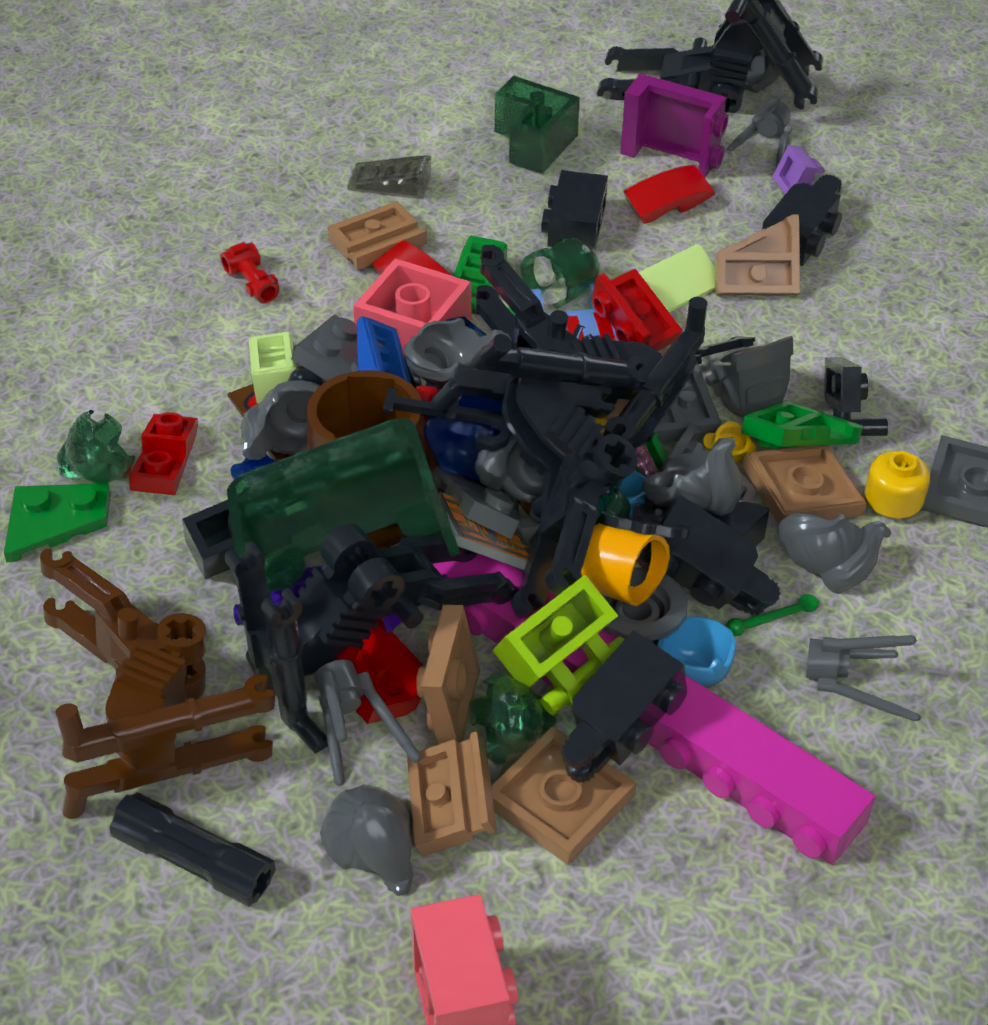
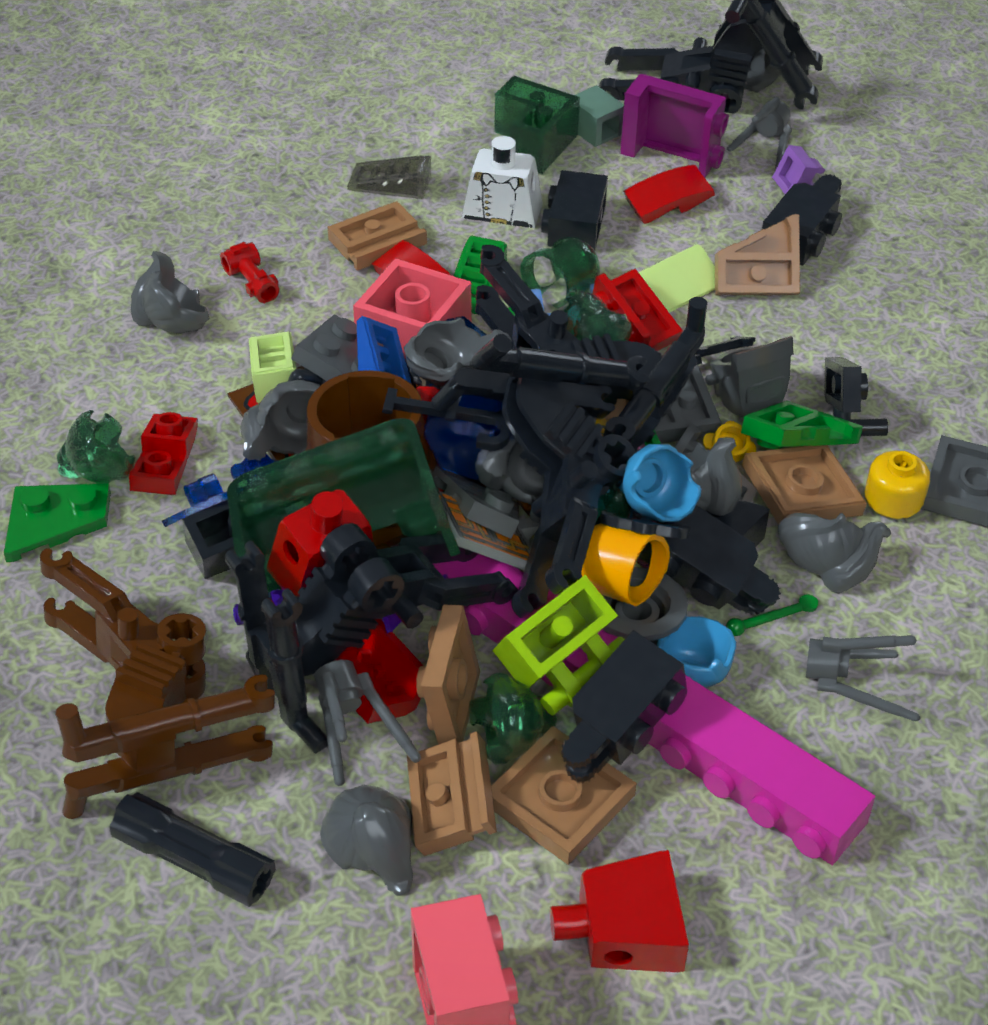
none -> dark grey hair [131,251,209,334]
none -> clear blue piece [162,473,255,527]
none -> red torso [267,489,373,597]
none -> white torso [462,136,543,228]
none -> red torso [550,850,689,972]
none -> clear green hair [562,288,633,341]
none -> sand green brick [566,85,624,147]
none -> dark azure hair [623,444,701,522]

